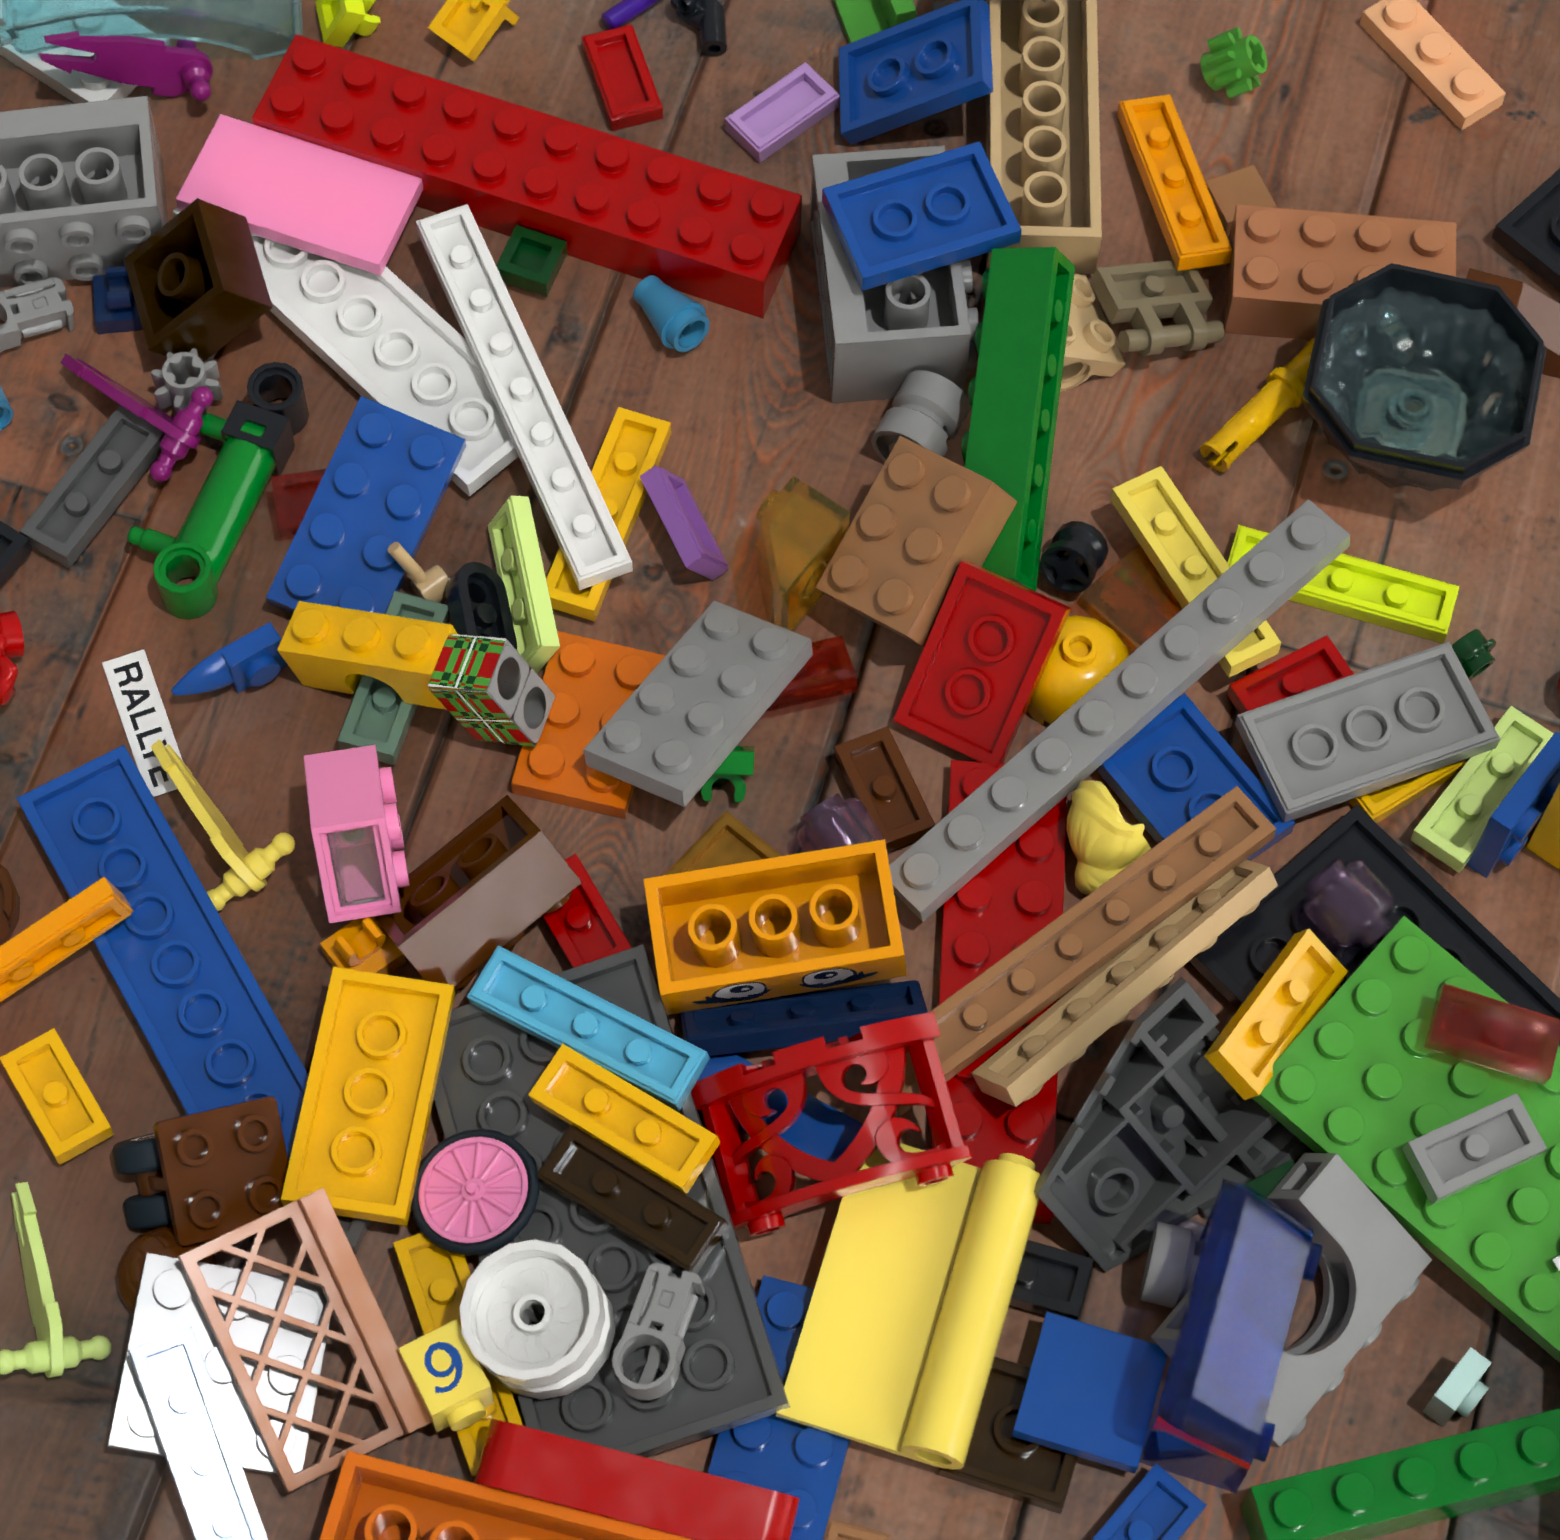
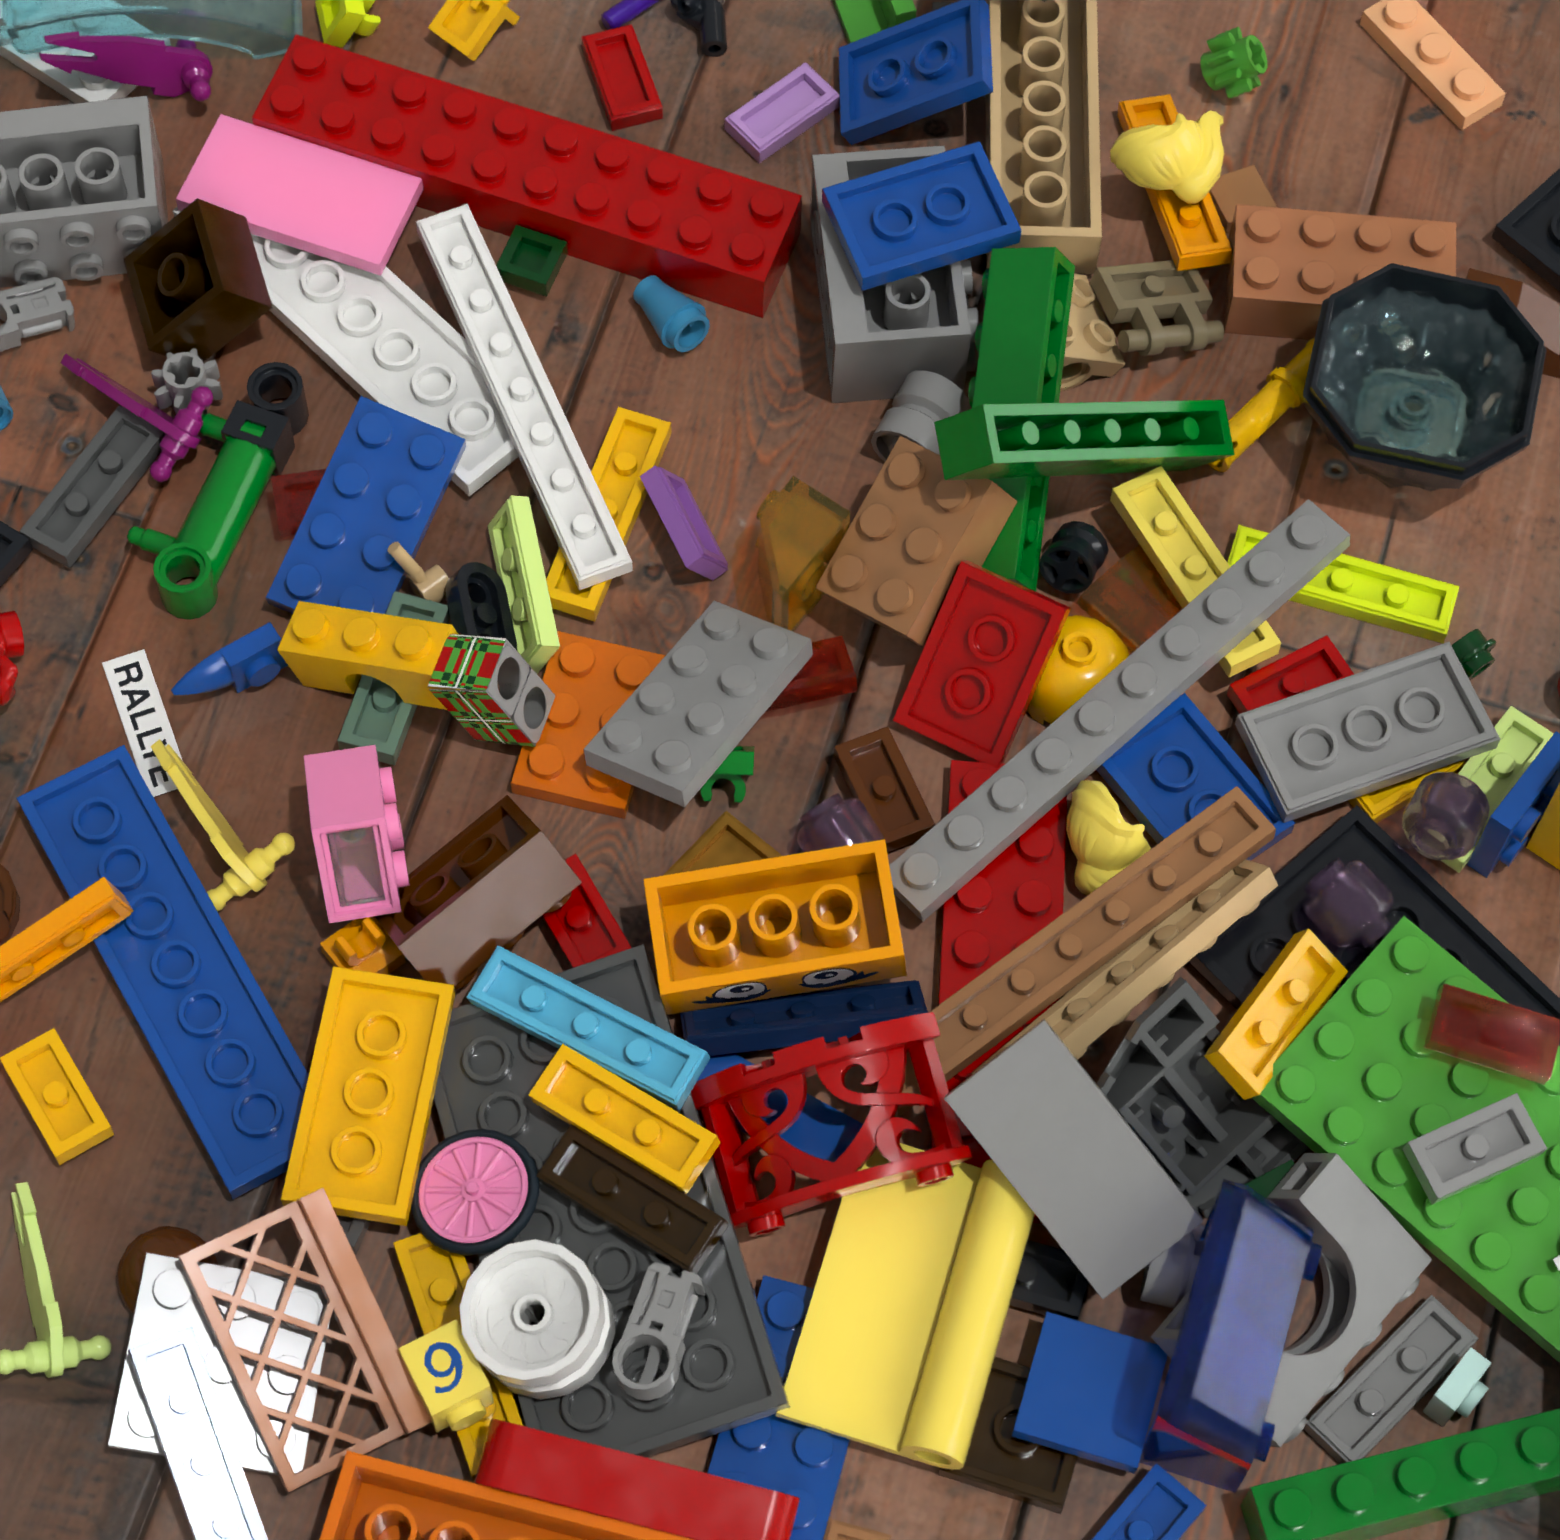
dark blue tile [93,266,143,334] -> none
reddish brown plate [113,1096,289,1246] -> none
none -> green brick [934,400,1235,480]
none -> light grey tile [944,1019,1204,1299]
none -> light yellow hair [1110,110,1224,204]
none -> light grey tile [1303,1295,1479,1464]
none -> head [1402,772,1490,860]

